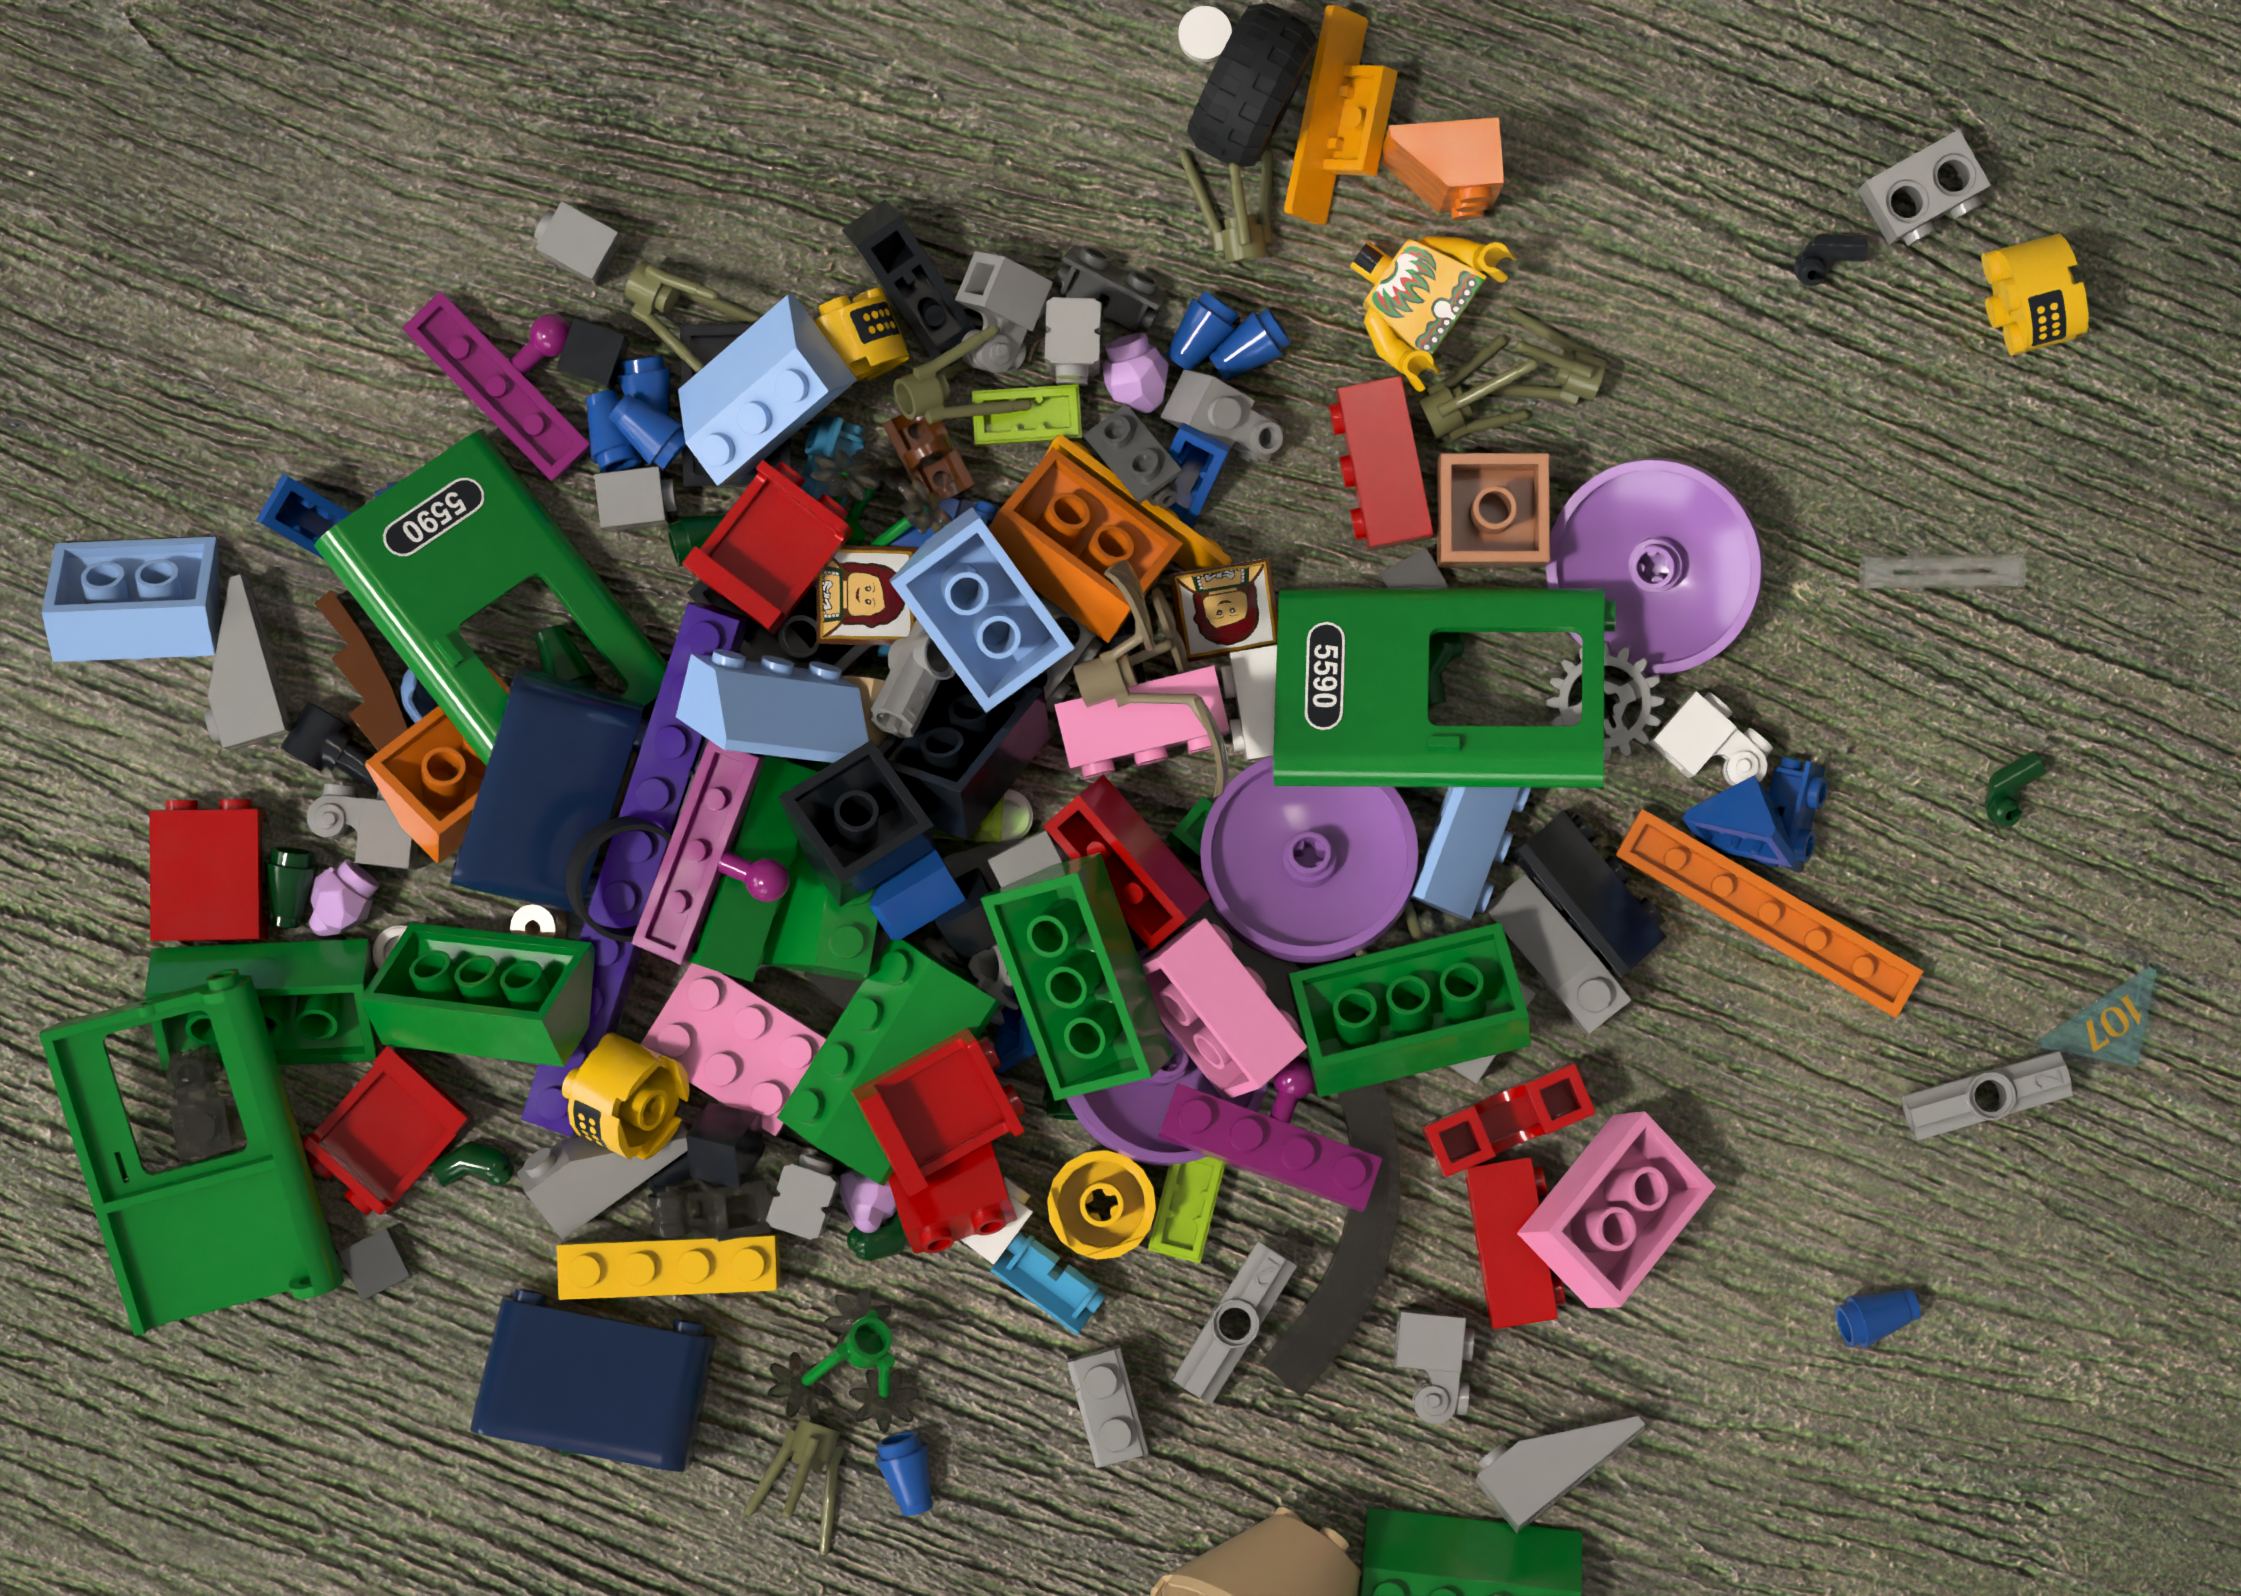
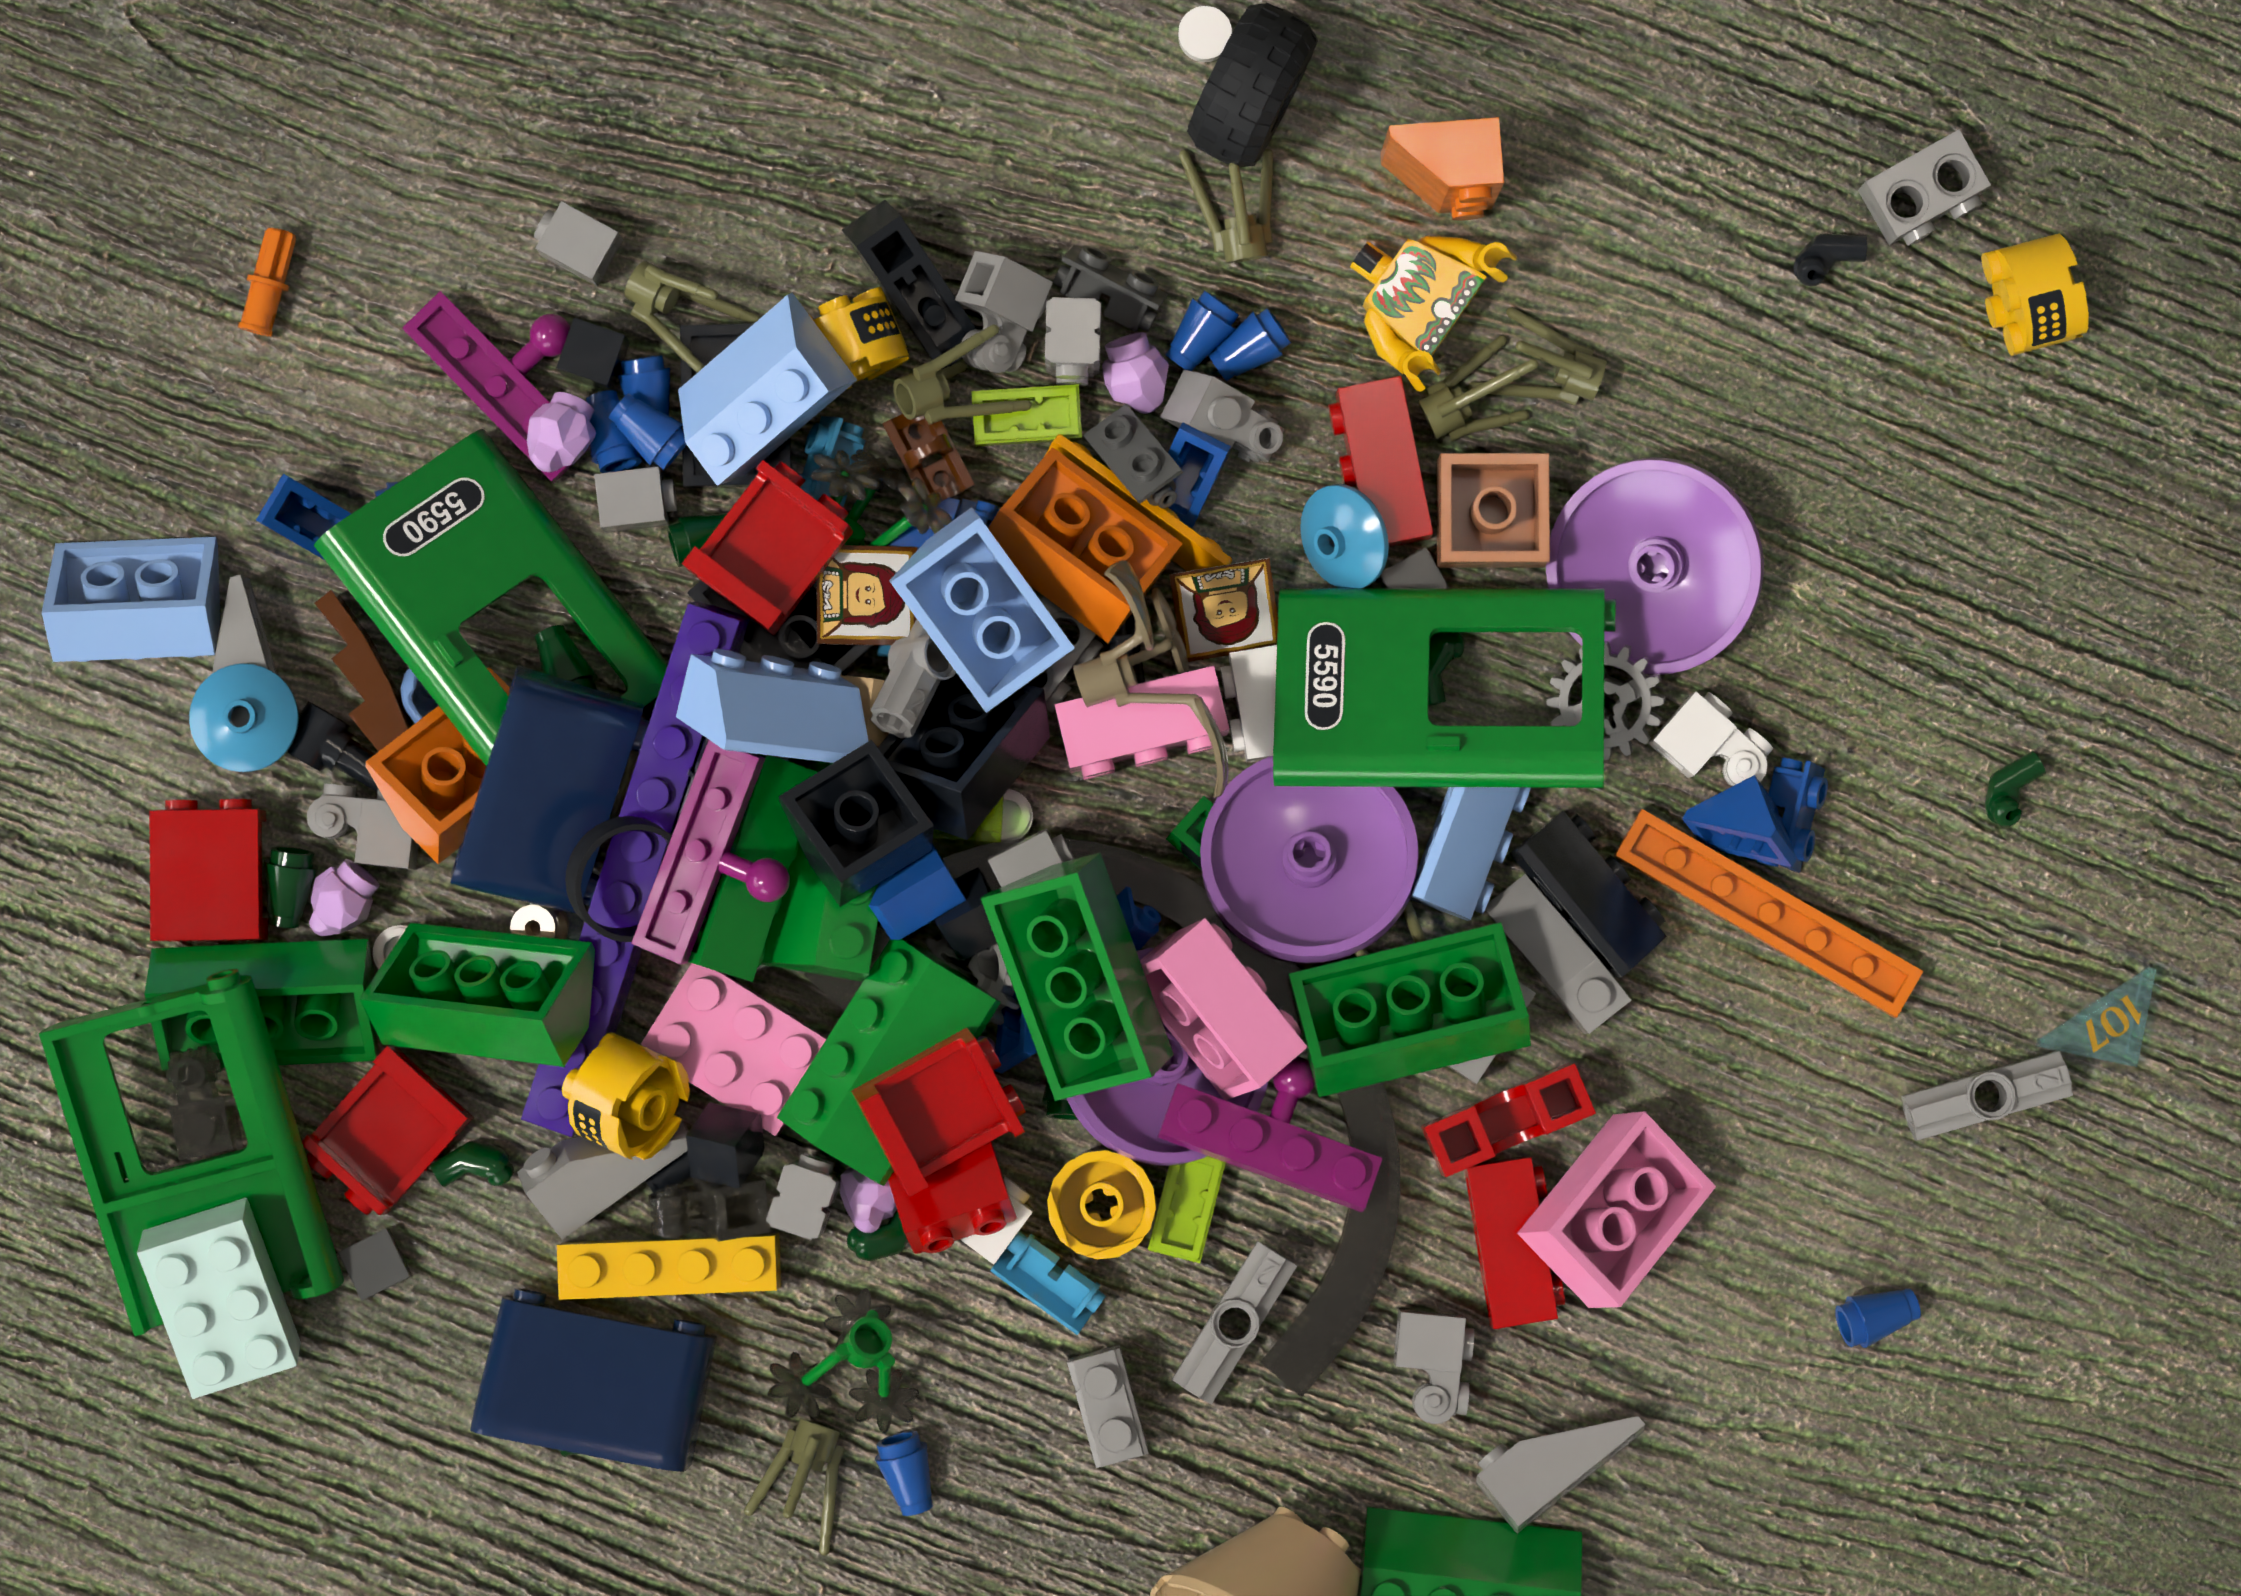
red brick [1043,774,1211,950] -> none
light orange bracket [1284,5,1398,225] -> none
clear pin [1859,550,2026,593] -> none
none -> light aqua brick [137,1198,301,1399]
none -> dark azure dish [189,664,299,772]
none -> orange axle [238,228,296,337]
none -> lavender rock [527,392,596,472]
none -> dark azure dish [1300,484,1389,589]

